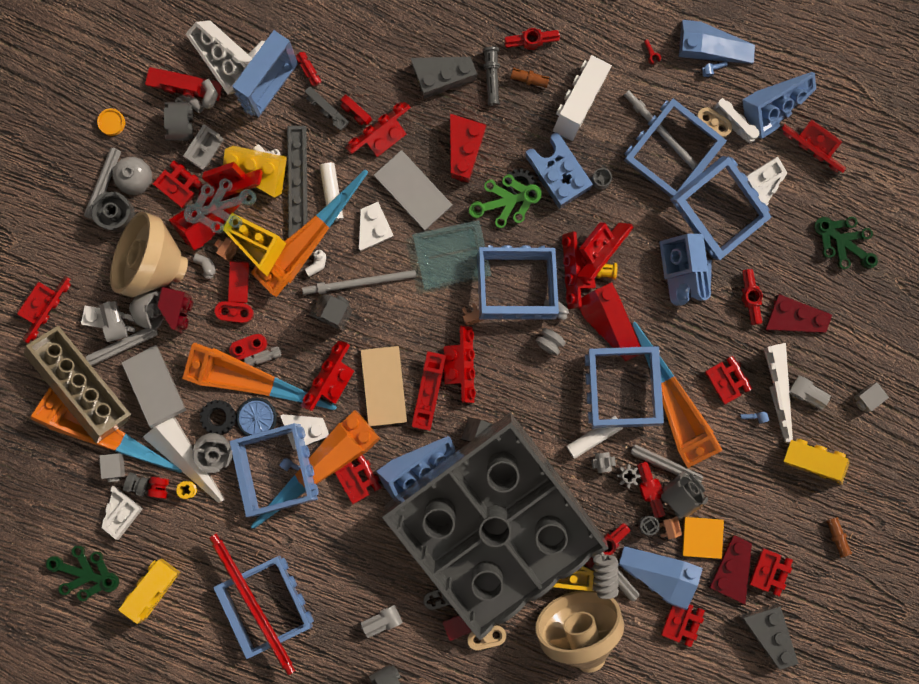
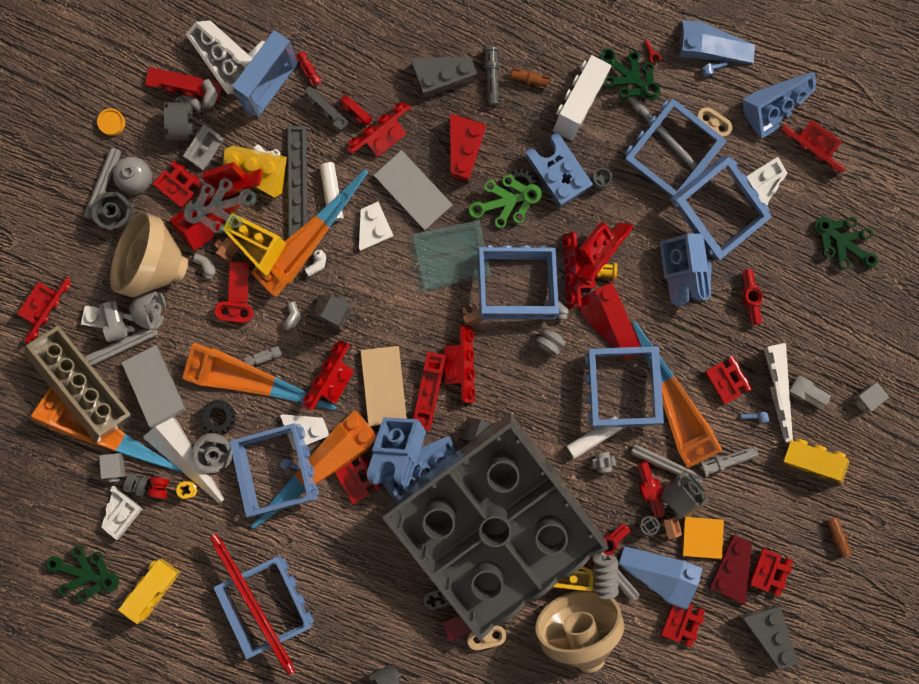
dark red slope [157,287,193,334] -> none
red plate [229,334,268,360] -> none
medium blue wheel [236,398,277,436] -> none
light grey bar [302,270,416,295] -> none
light grey piece [361,605,403,638] -> none
red axle [504,28,560,50] -> none
light grey gear [616,464,641,488] -> none
white hinge [713,98,760,143] -> none
dark red wing [765,294,832,333] -> none
none -> light grey arm [283,301,301,330]
none -> medium blue brick [367,417,426,487]
none -> dark green plant [600,48,661,101]
none -> light grey pin [699,446,759,478]

